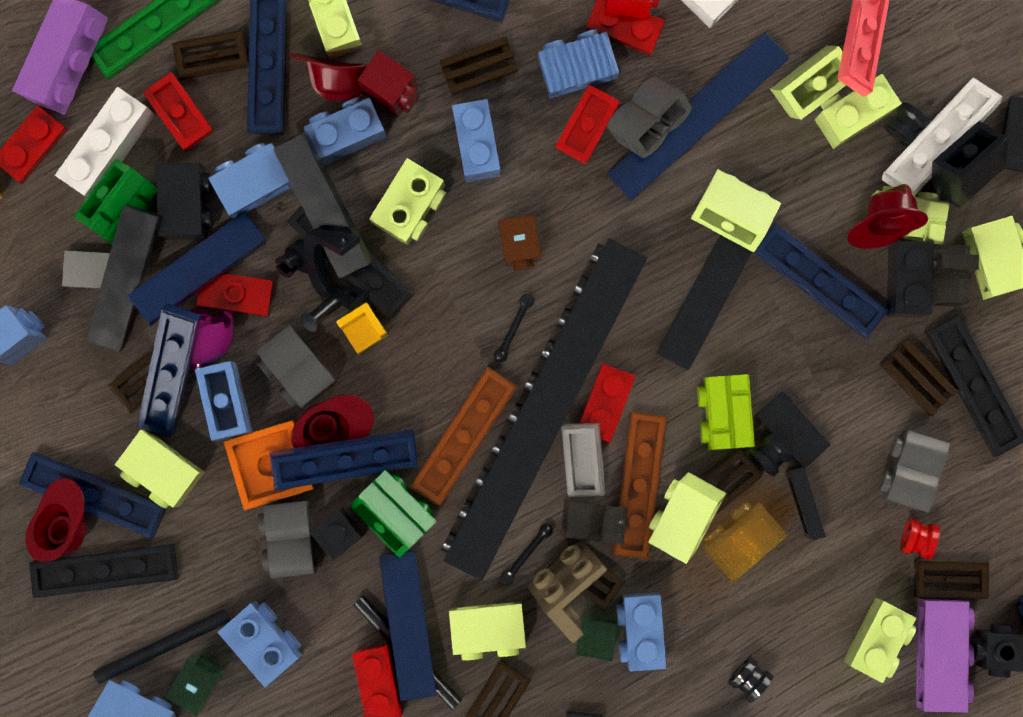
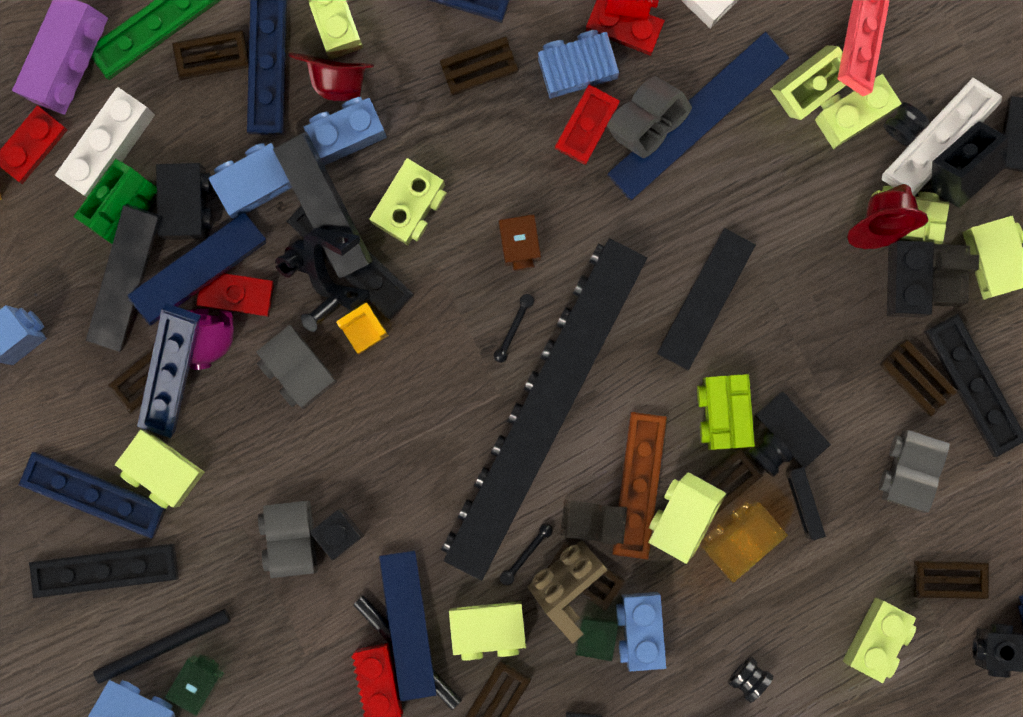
dark red piece [25,478,86,562] -> none
light grey tile [62,251,110,289] -> none
red plate [142,72,214,152] -> none
medium blue brick [195,361,253,441] -> none
medium blue brick [218,600,302,687] -> none
orange plate [223,420,315,511] -> none
dark blue tile [269,429,418,491] -> none
dark red piece [291,394,374,448] -> none
brick [349,470,437,558] -> none
dark red brick [358,50,419,118] -> none
dark orange tile [410,367,518,507] -> none
medium blue brick [452,99,501,182] -> none
light grey tile [561,423,605,497] -> none
red plate [579,363,636,443] -> none
yellowish green brick [691,169,781,252] -> none
dark blue tile [752,223,889,339] -> none
red wheel [900,518,940,560] -> none
medium lavender brick [916,598,975,713] -> none

